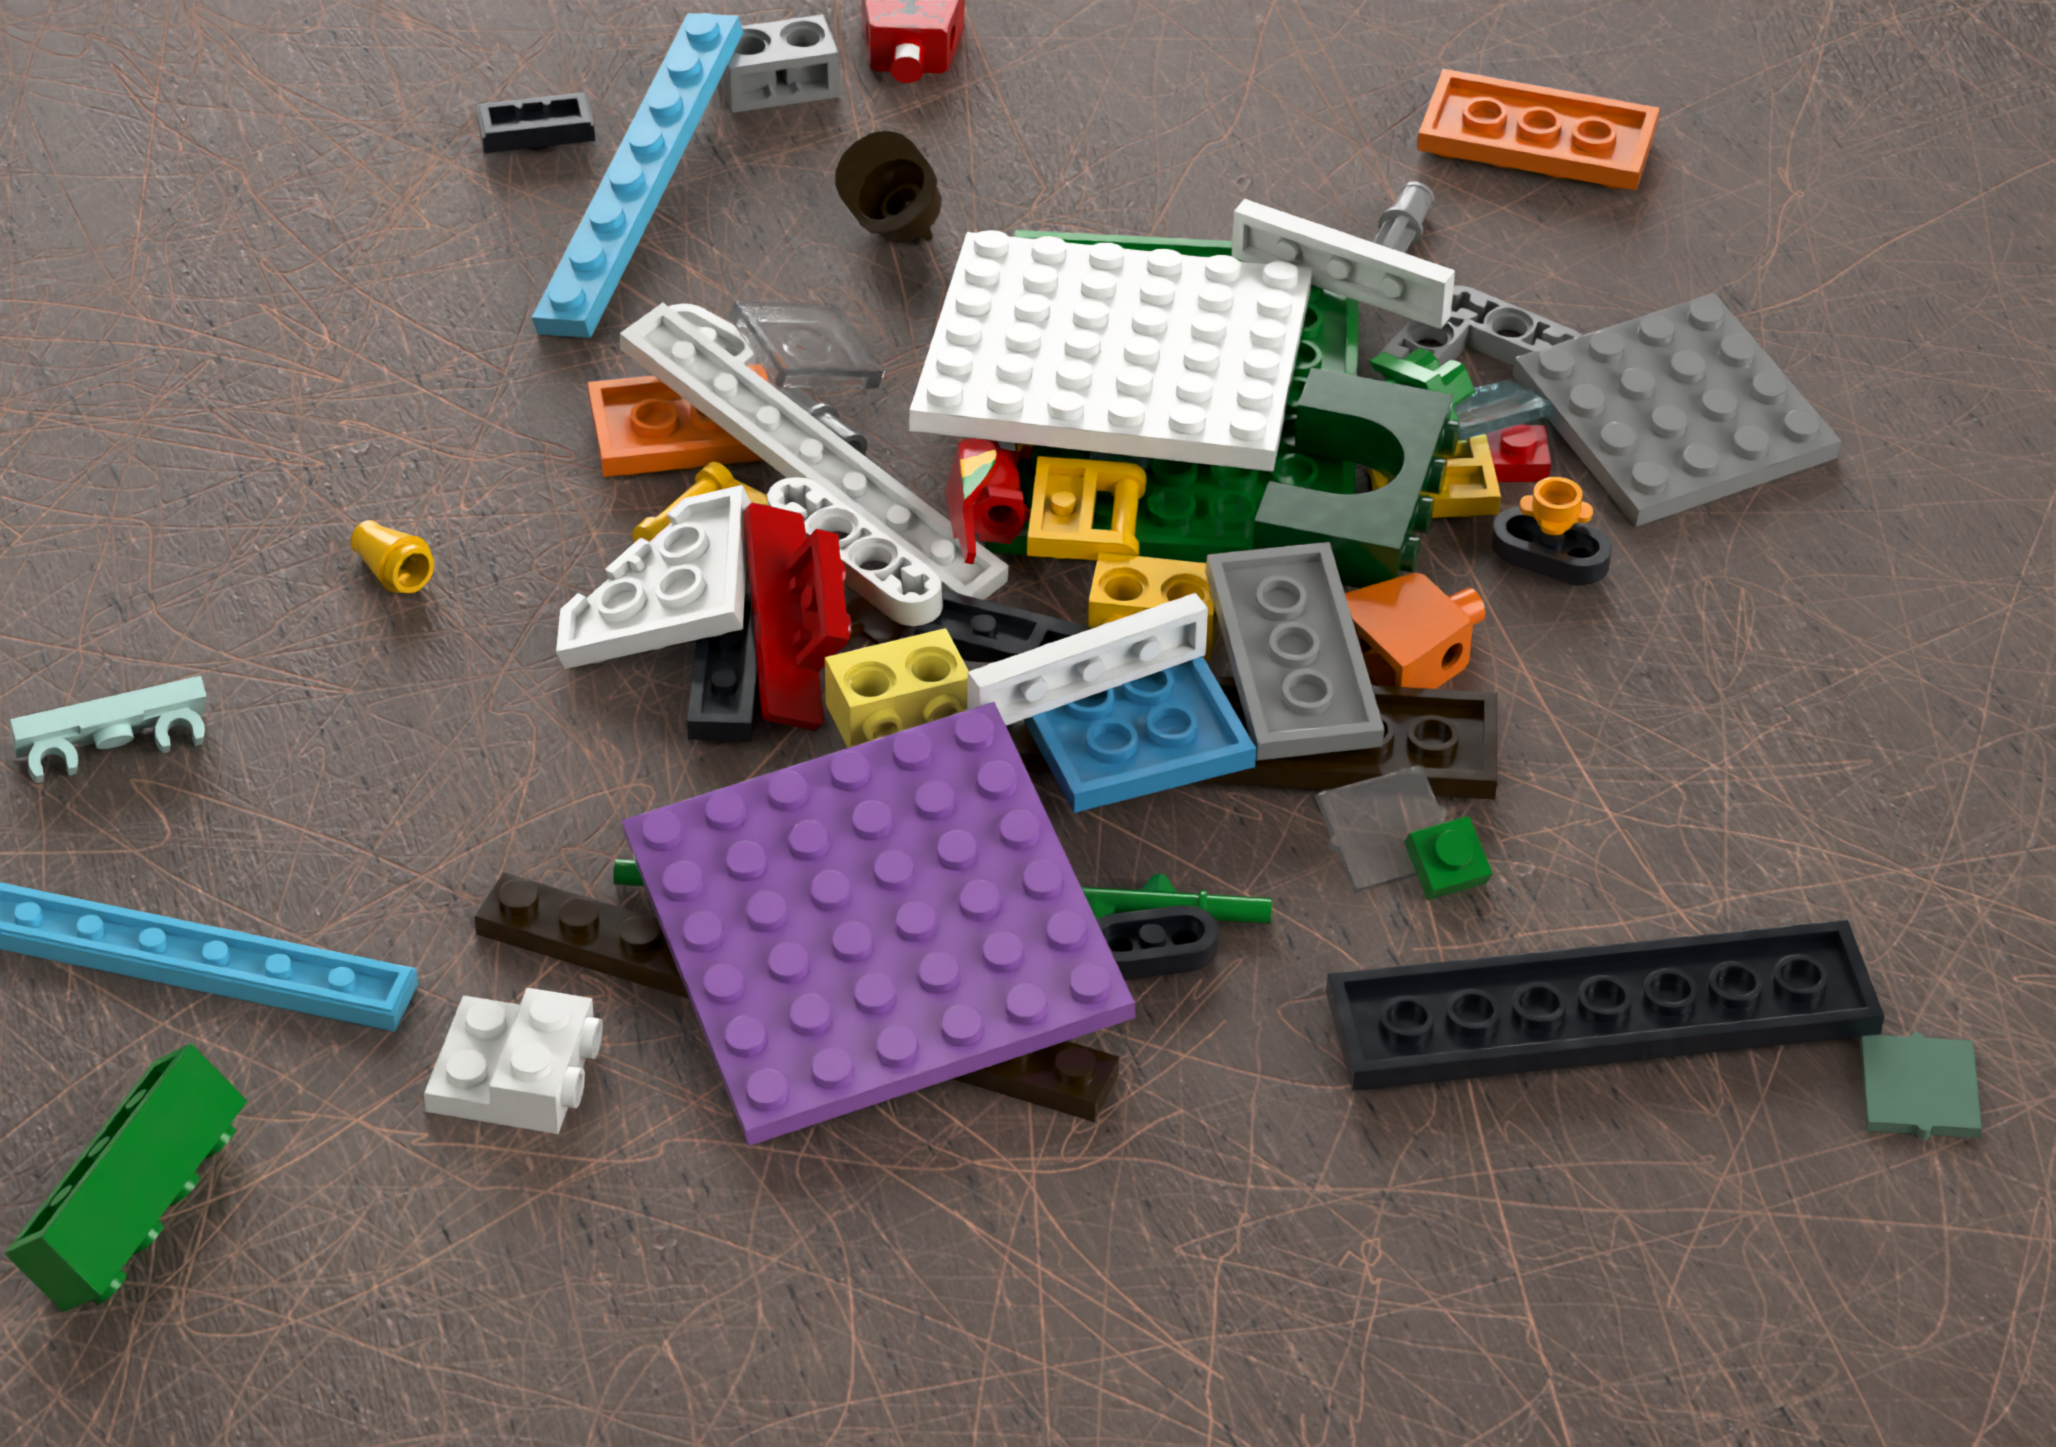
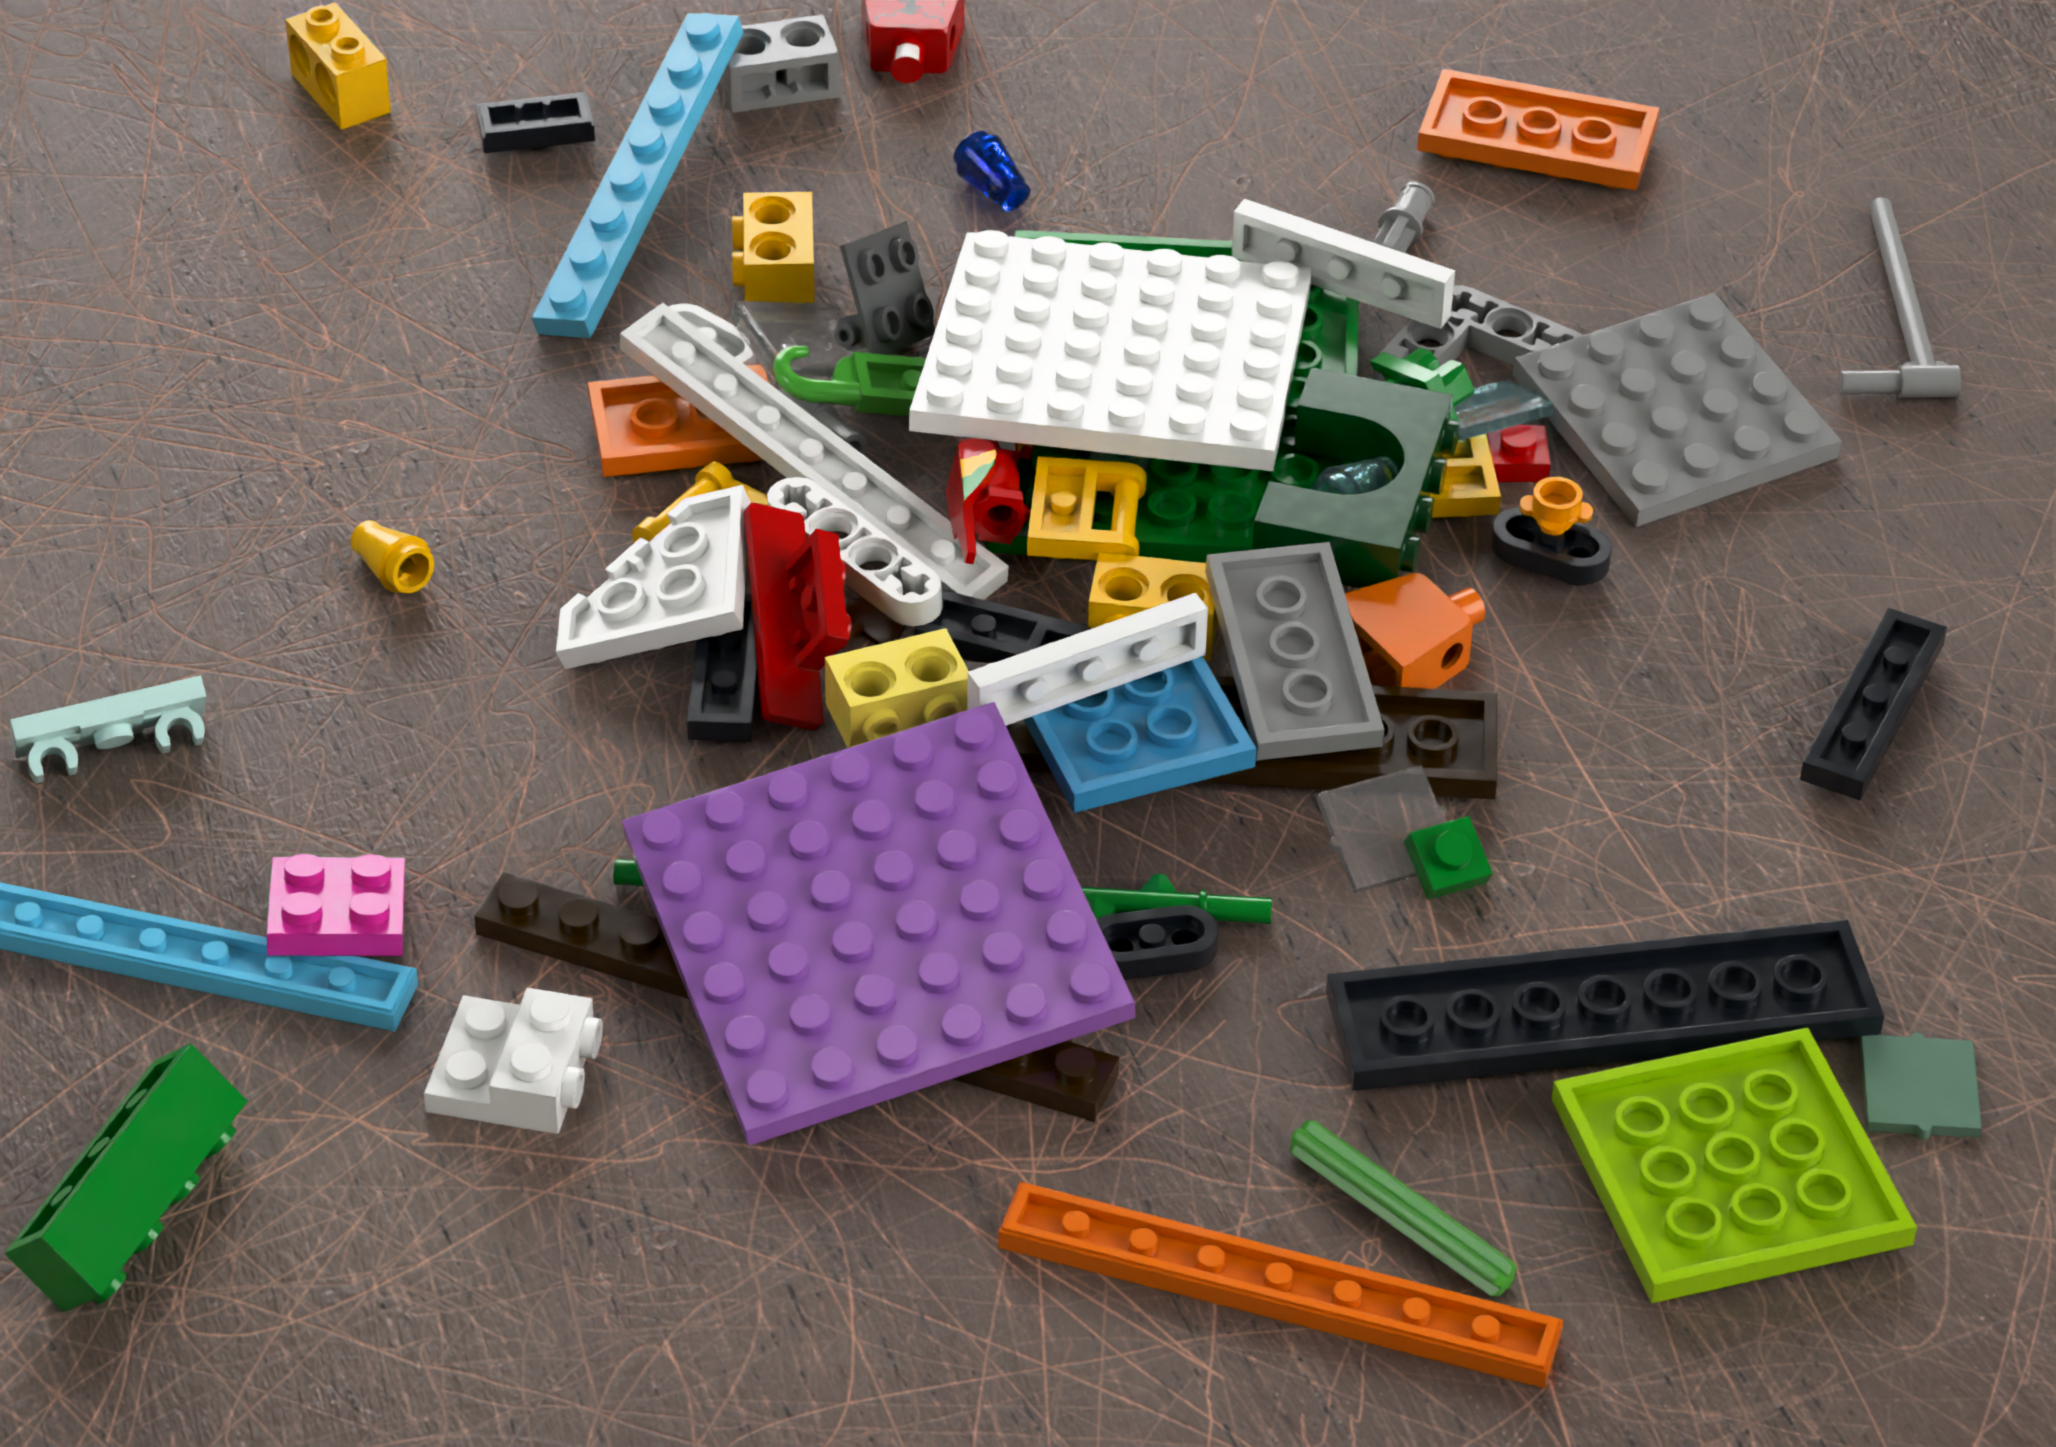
dark brown piece [835,130,942,243] -> none
none -> plate [267,854,405,956]
none -> yellow brick [285,3,391,130]
none -> yellow brick [732,192,815,310]
none -> bright green plate [773,346,926,416]
none -> dark grey hinge [834,221,936,355]
none -> clear blue cone [953,130,1030,211]
none -> orange tile [998,1181,1564,1389]
none -> bright green axle [1290,1120,1517,1297]
none -> clear light blue cone [1312,456,1399,495]
none -> lime plate [1551,1027,1917,1304]
none -> black plate [1800,608,1947,801]
none -> light grey bar [1839,197,1961,398]

